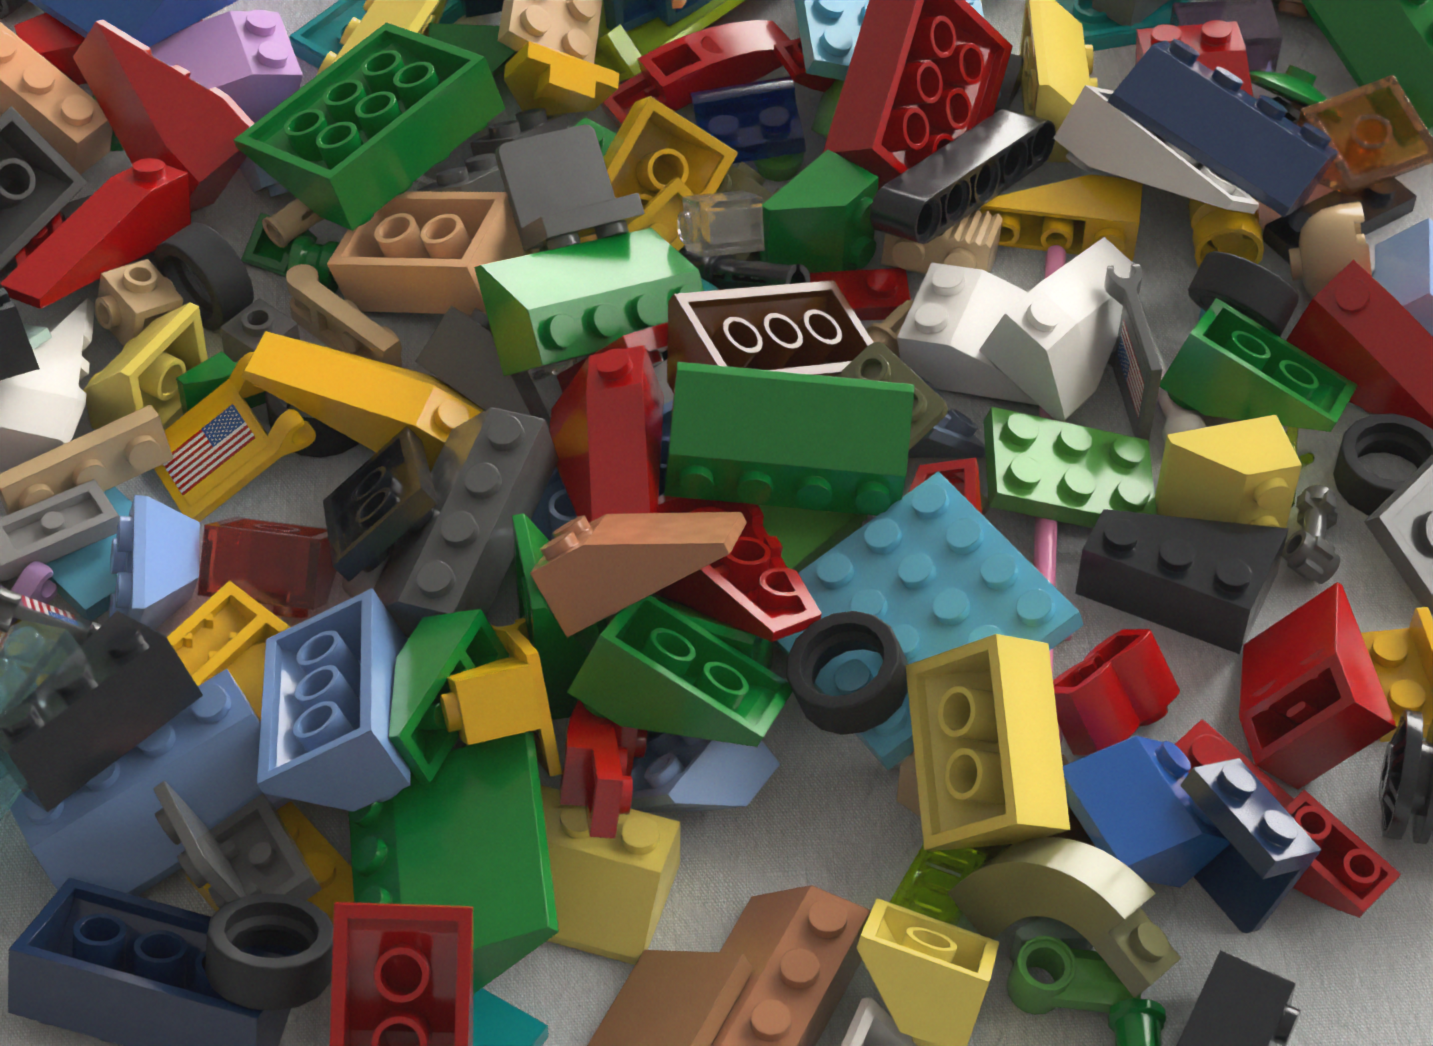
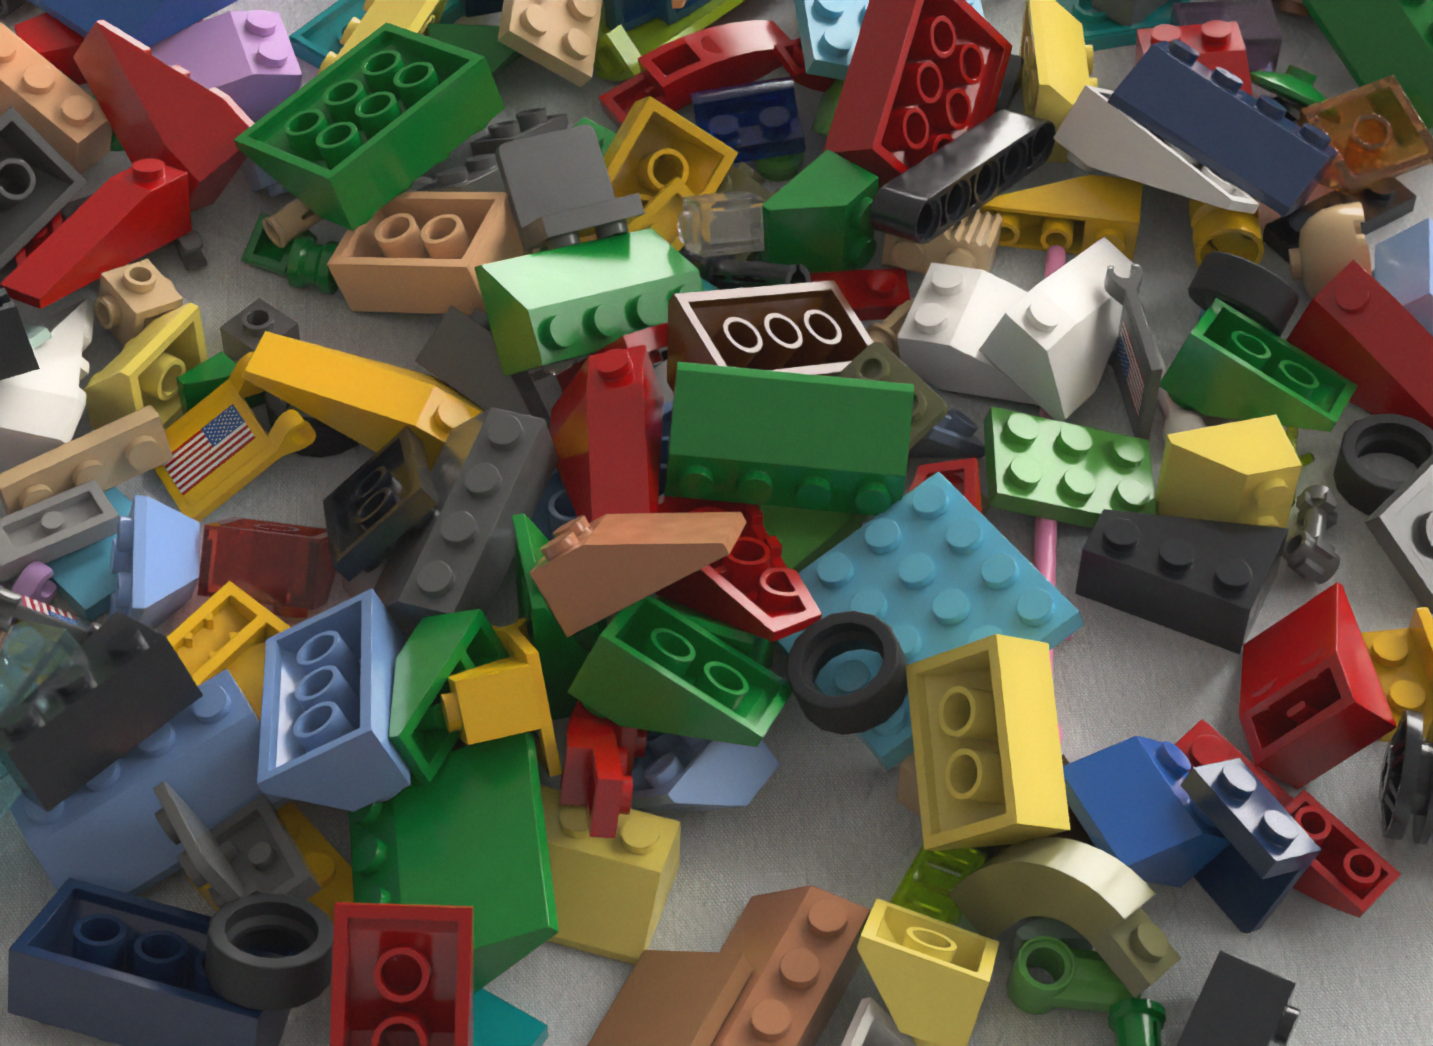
black tyre [155,222,254,331] -> none
tan plate [286,264,402,367] -> none
yellow plate [504,41,619,115] -> none
red brick [1053,629,1180,756] -> none

